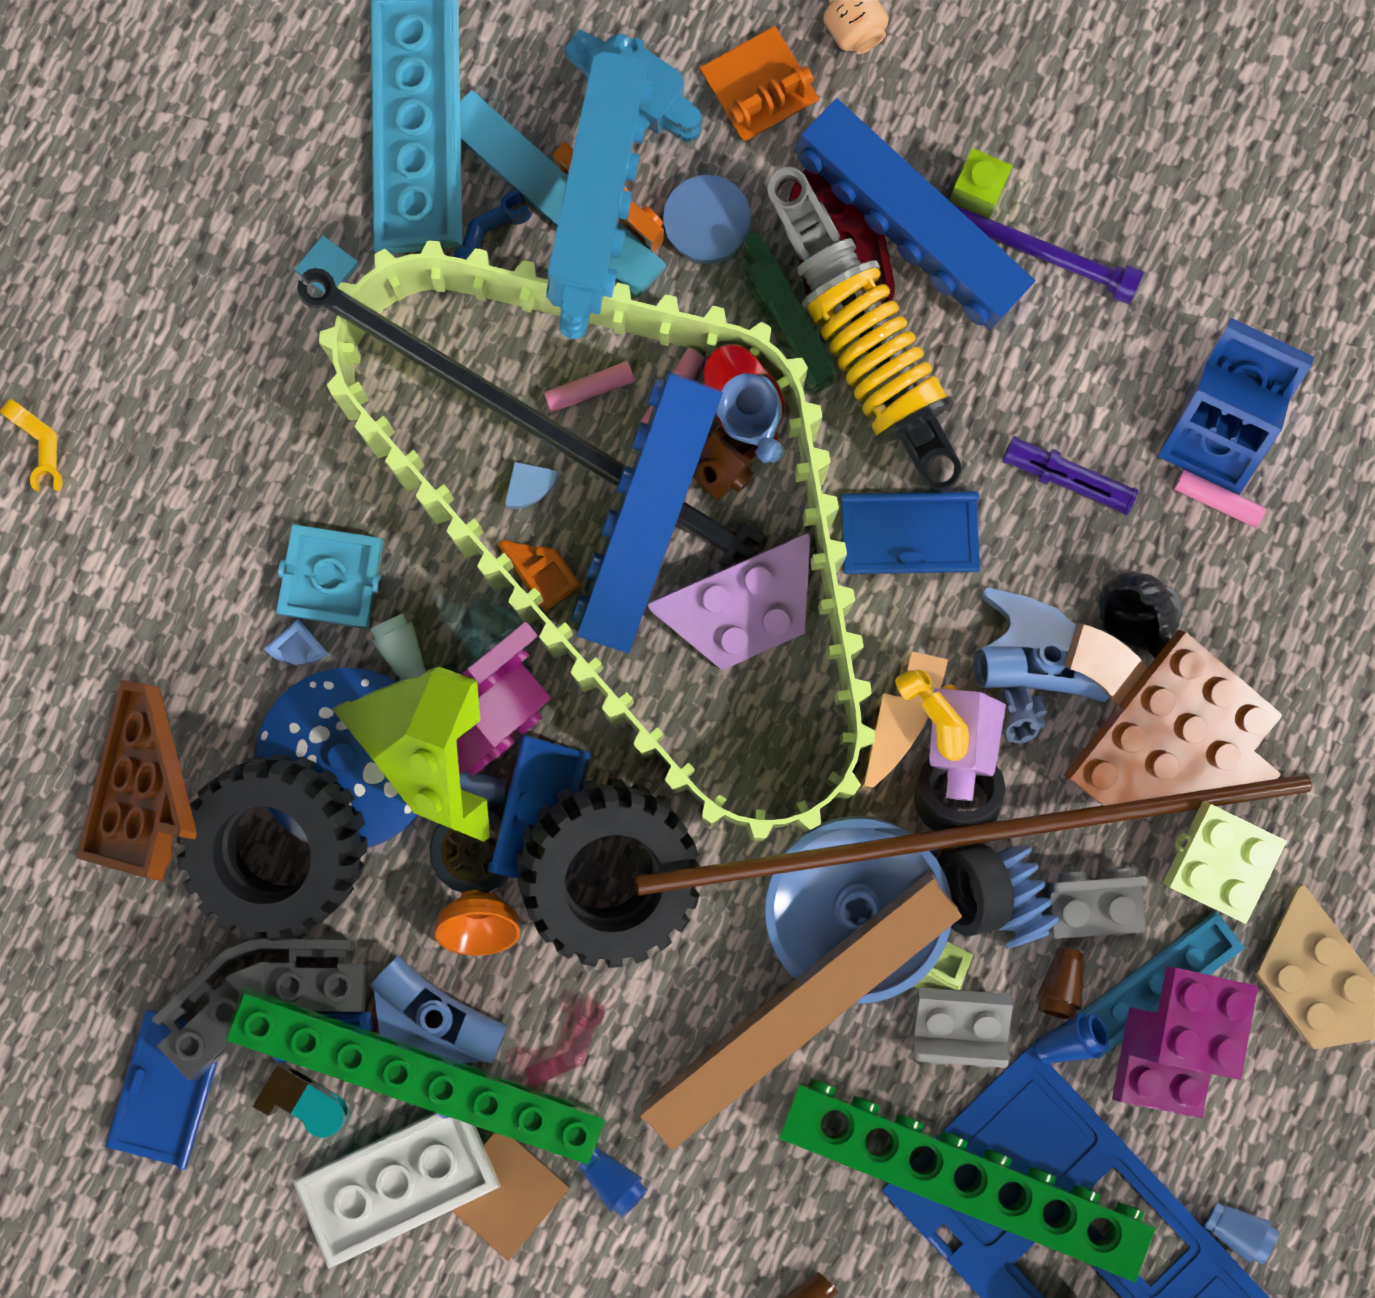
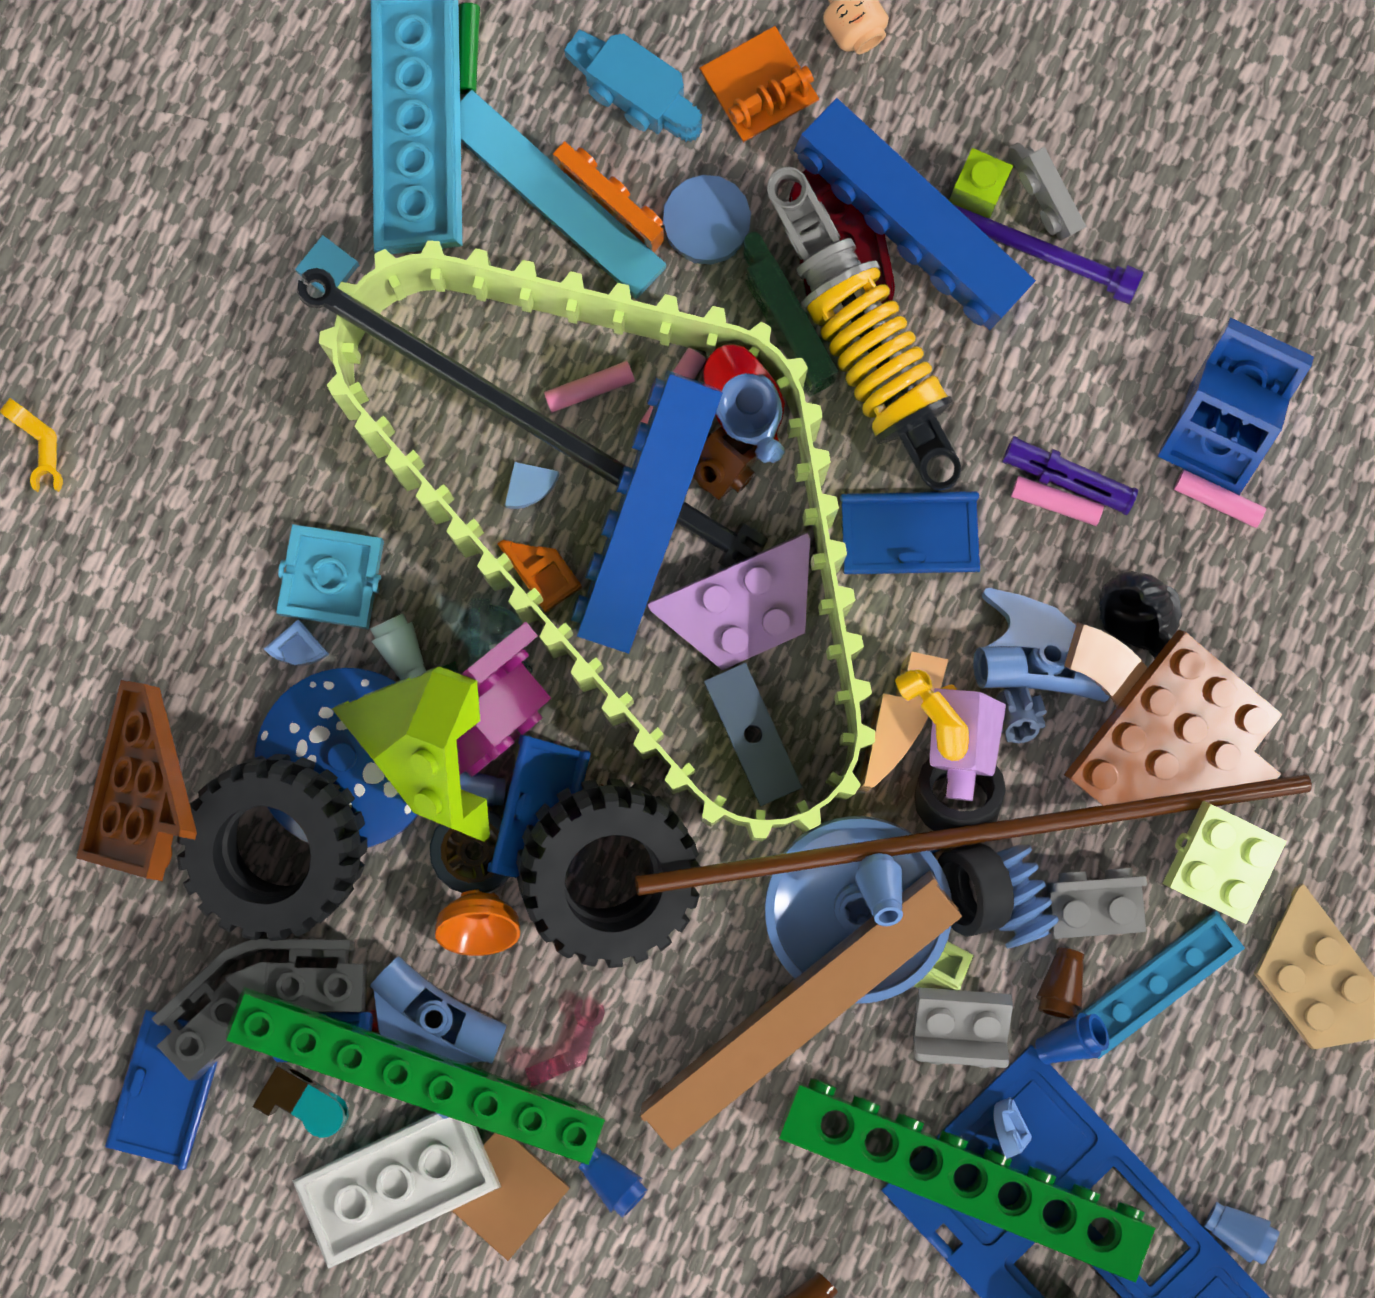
blue arm [453,190,532,260] -> none
dark azure hinge [546,35,654,340] -> none
magenta bracket [1112,966,1258,1118] -> none
none -> green piece [458,3,480,94]
none -> sand blue tile [704,662,803,807]
none -> medium blue cone [855,853,903,926]
none -> light blue tile [994,1097,1032,1159]
none -> light grey hinge [1008,143,1087,241]
none -> bright pink piece [1011,476,1104,526]

